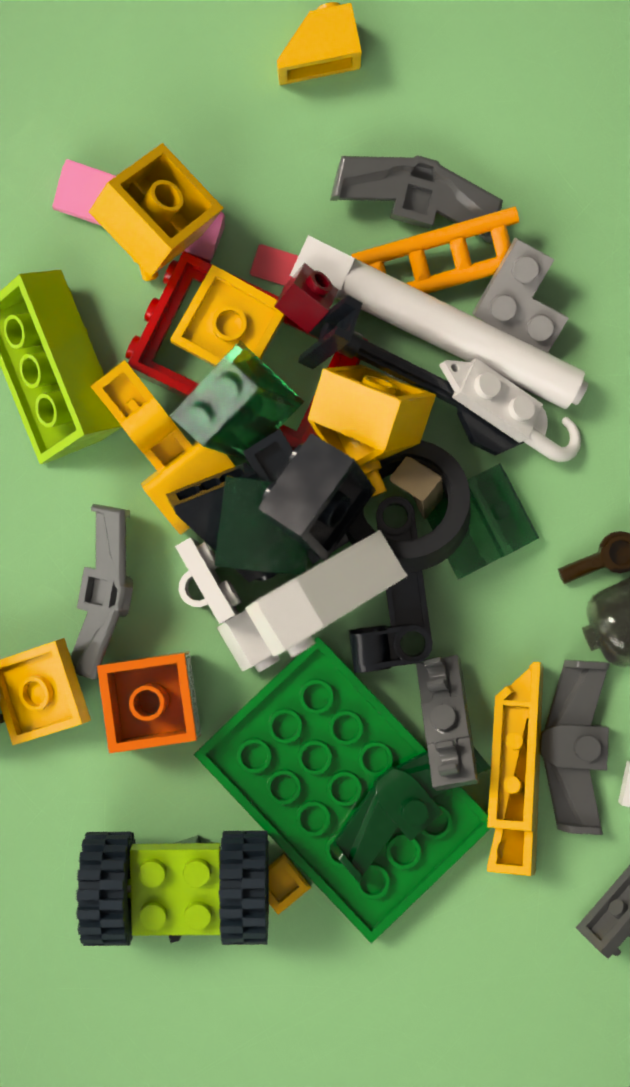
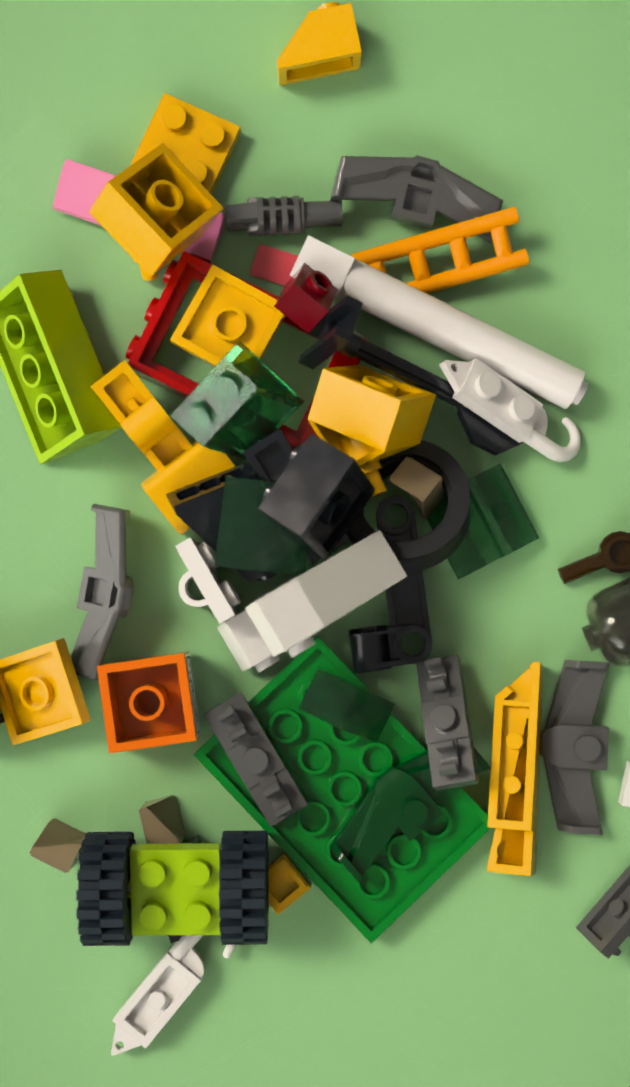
light grey plate [472,237,569,353] -> none
none -> dark tan slope [29,819,85,873]
none -> white plate [111,935,236,1056]
none -> yellow plate [130,93,241,195]
none -> dark tan slope [139,795,186,844]
none -> dark grey plate [204,691,308,827]
none -> dark grey hinge [226,195,343,236]
none -> clear green slope [299,666,395,743]

